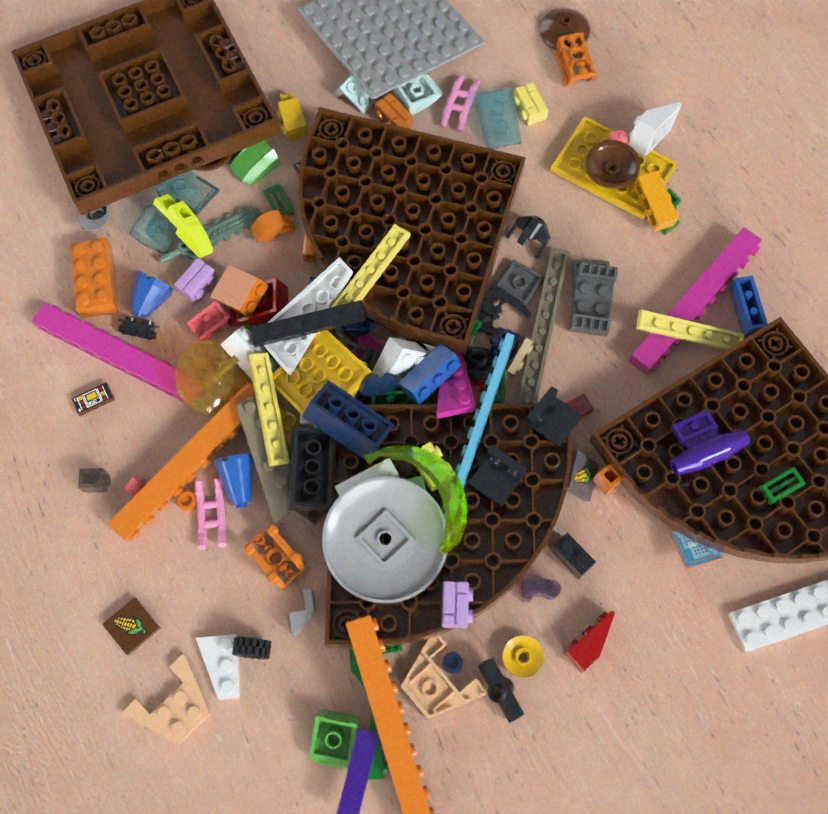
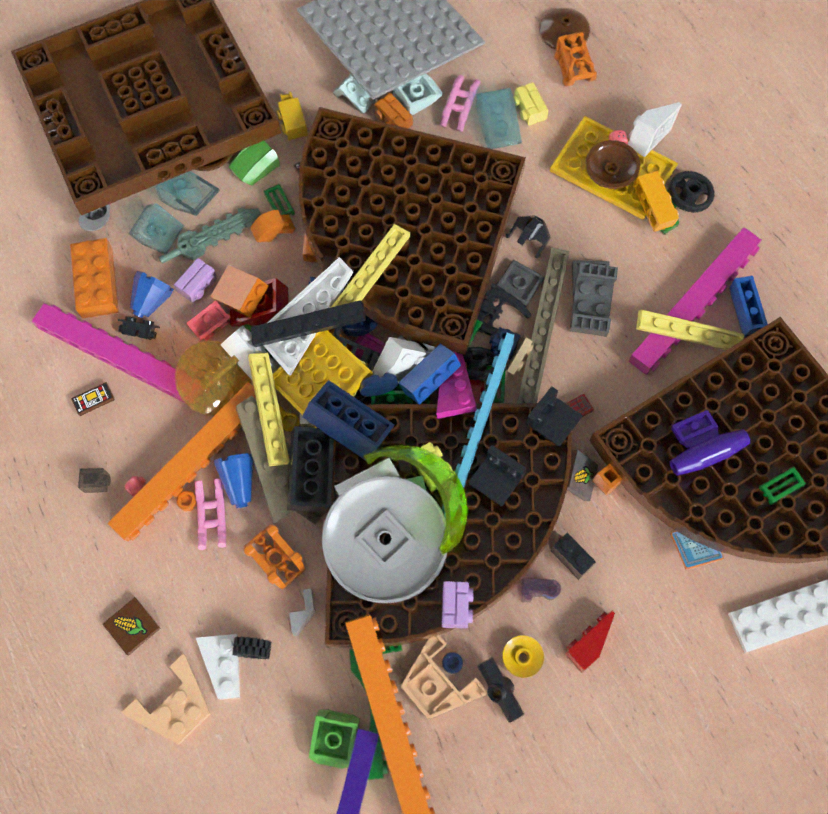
neon yellow slope [153,194,214,258] -> none
none -> black wheel [668,171,715,213]

